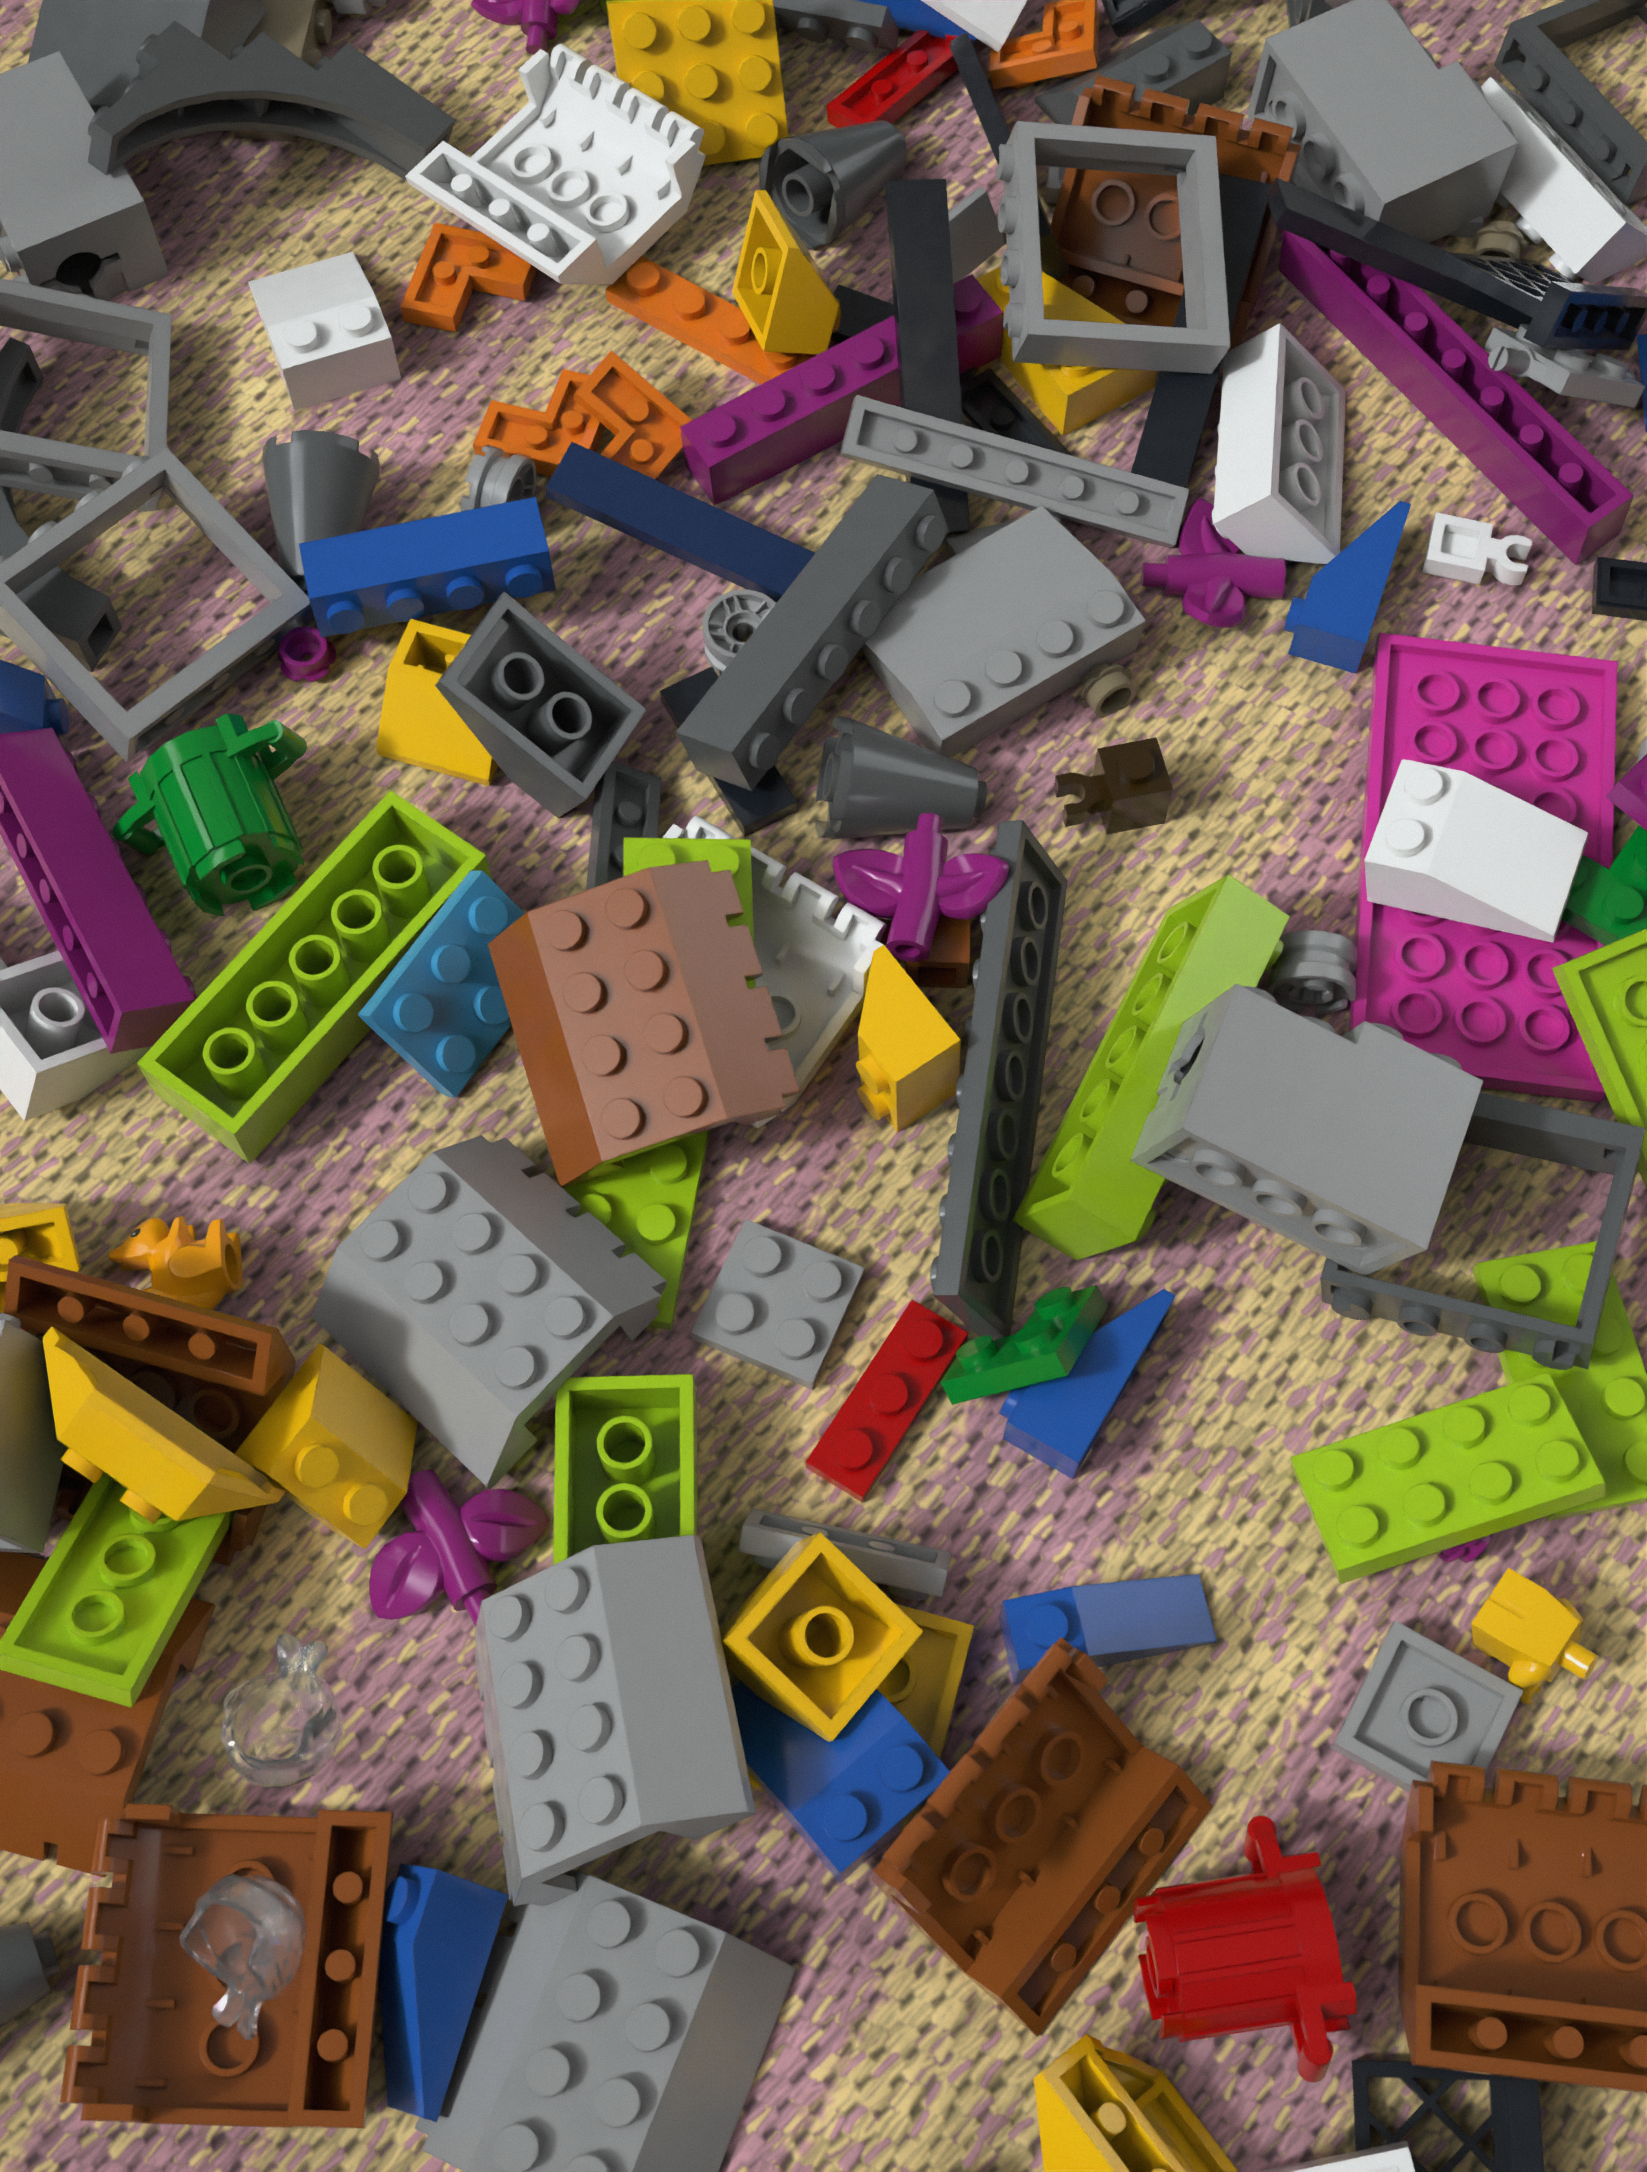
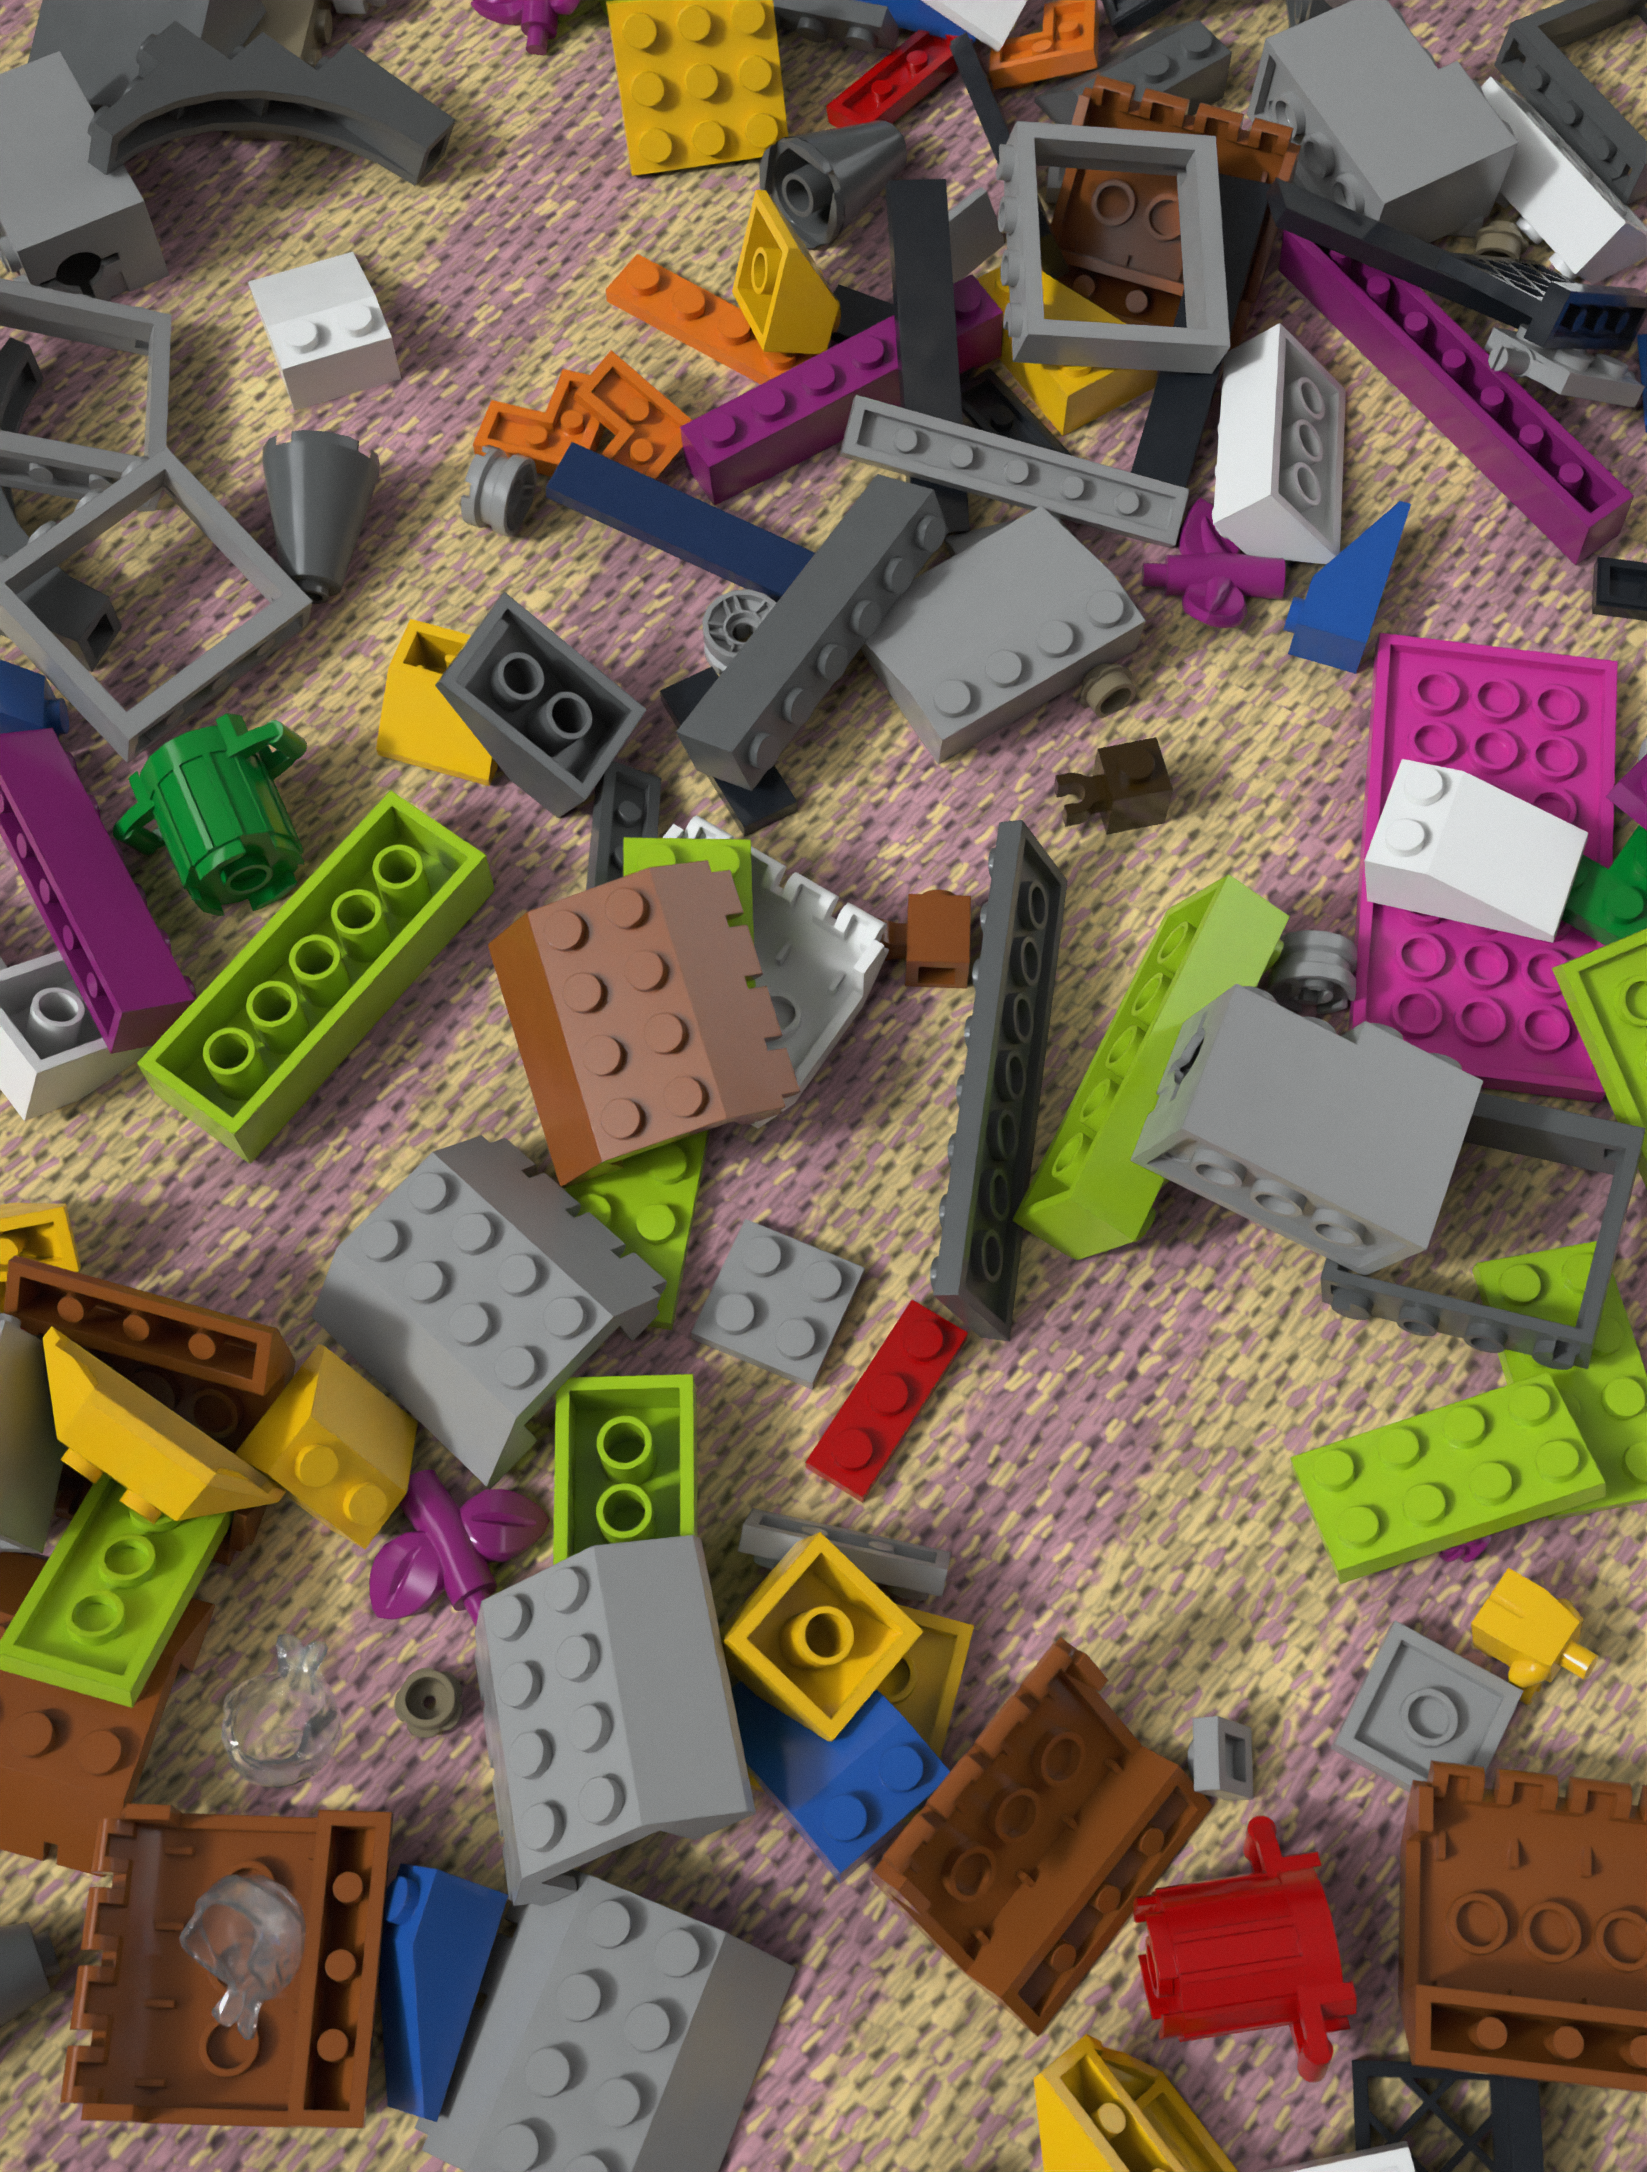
light orange animal [108,1216,243,1310] -> none
magenta plate [278,627,336,682] -> none
blue slope [299,497,556,637] -> none
dark azure plate [358,871,525,1098] -> none
orange plate [400,222,537,332] -> none
white slope [405,44,706,284] -> none
dark grey cone [815,716,987,840] -> none
magenta plant [833,813,1009,962] -> none
yellow slope [856,945,961,1132] -> none
green plate [940,1285,1108,1405] -> none
blue slope [998,1574,1217,1685] -> none
blue slope [999,1289,1175,1479] -> none
white plate [1422,512,1532,585] -> none
none -> dark tan plate [394,1668,464,1738]
none -> light grey plate [1188,1716,1254,1801]

